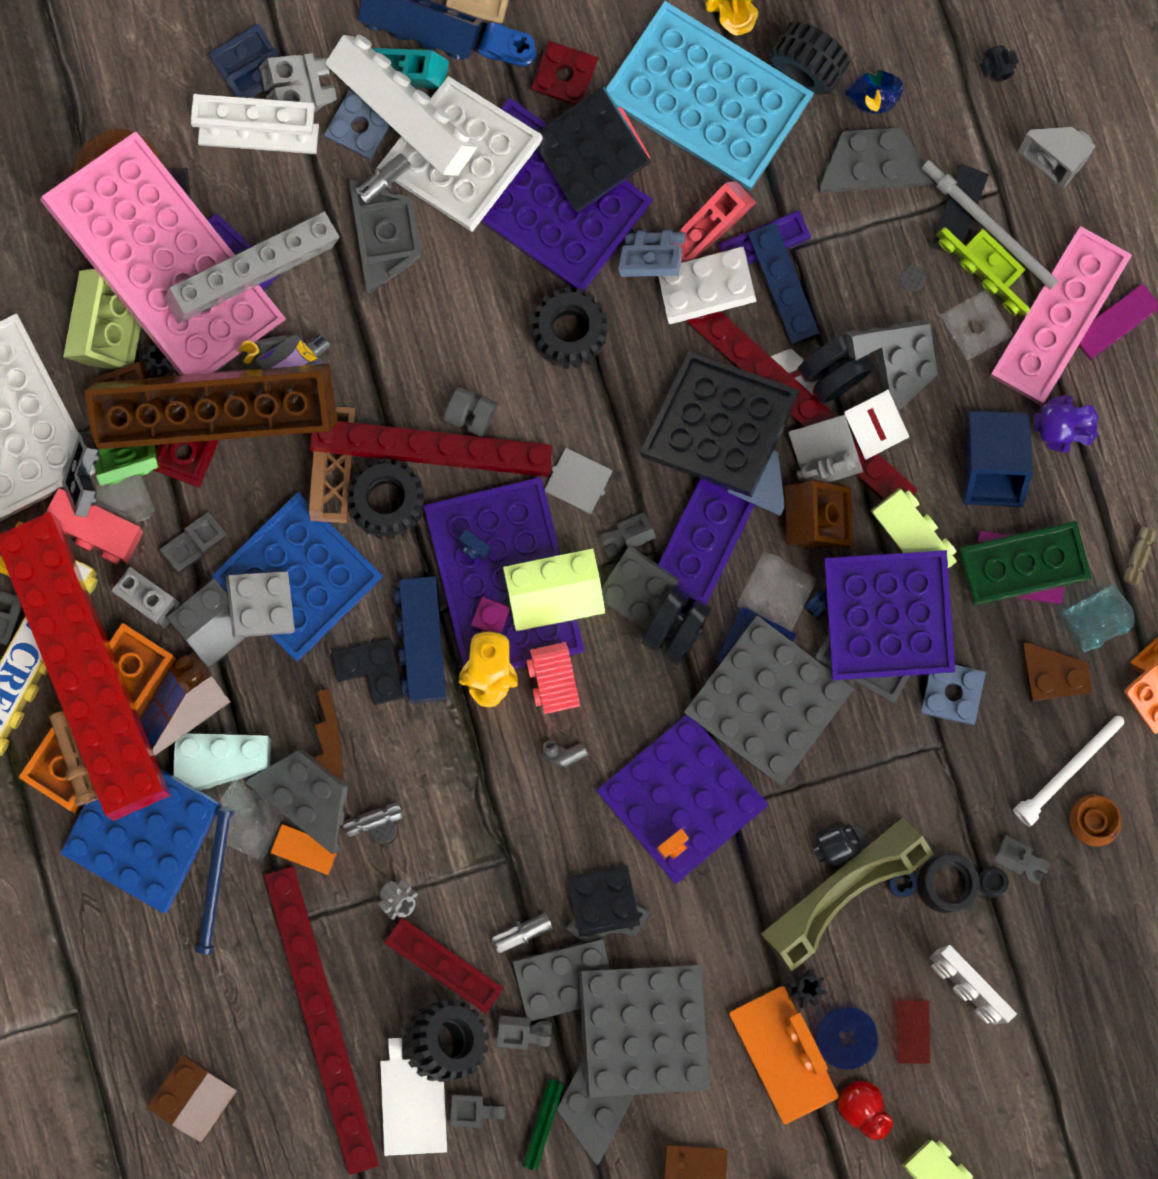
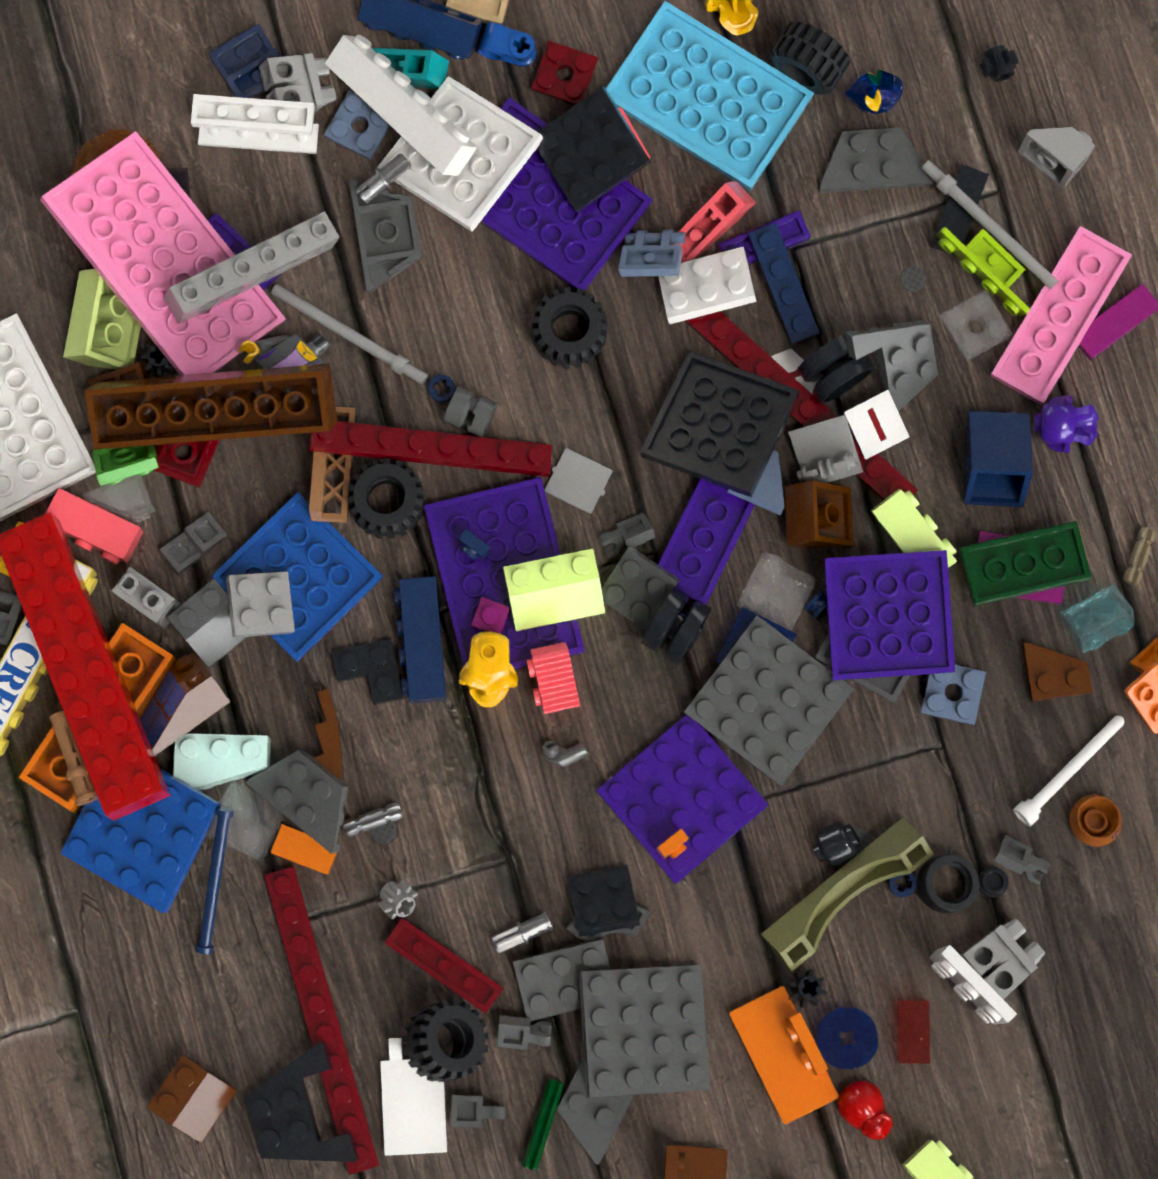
black plate [62,432,99,517] -> none
none -> black wing [244,1041,359,1162]
none -> light grey bar [271,284,429,385]
none -> dark blue bush [428,375,456,403]
none -> light grey hips [960,919,1045,1000]

